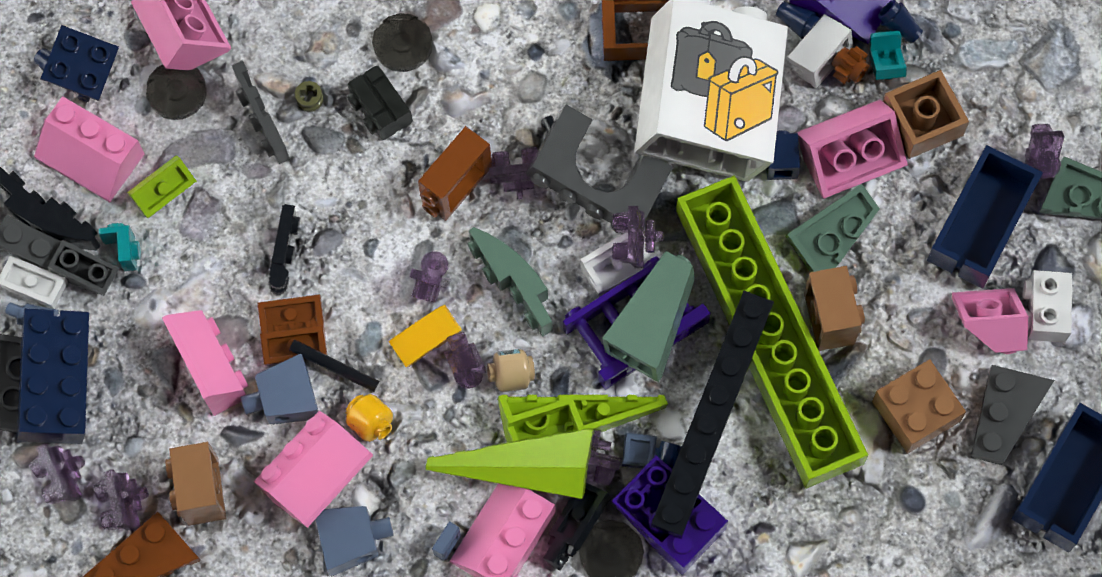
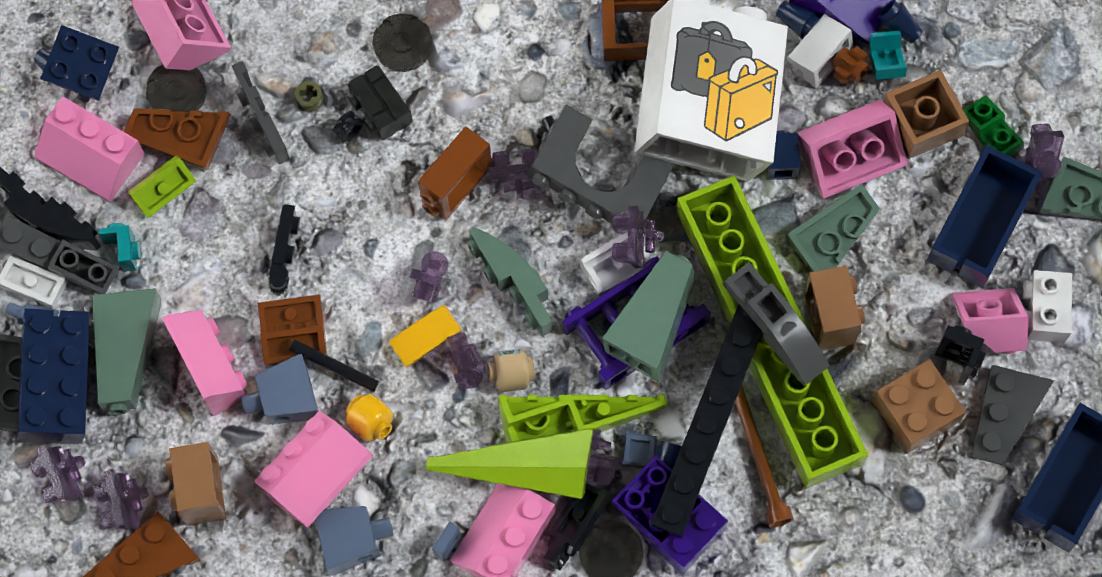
none -> sand green slope [93,288,161,415]
none -> dark orange wing [124,108,231,170]
none -> black bush [333,111,364,142]
none -> dark grey slope [723,262,830,386]
none -> dark orange piece [735,386,794,528]
none -> black bracket [935,325,986,385]
none -> green slope [963,95,1024,157]

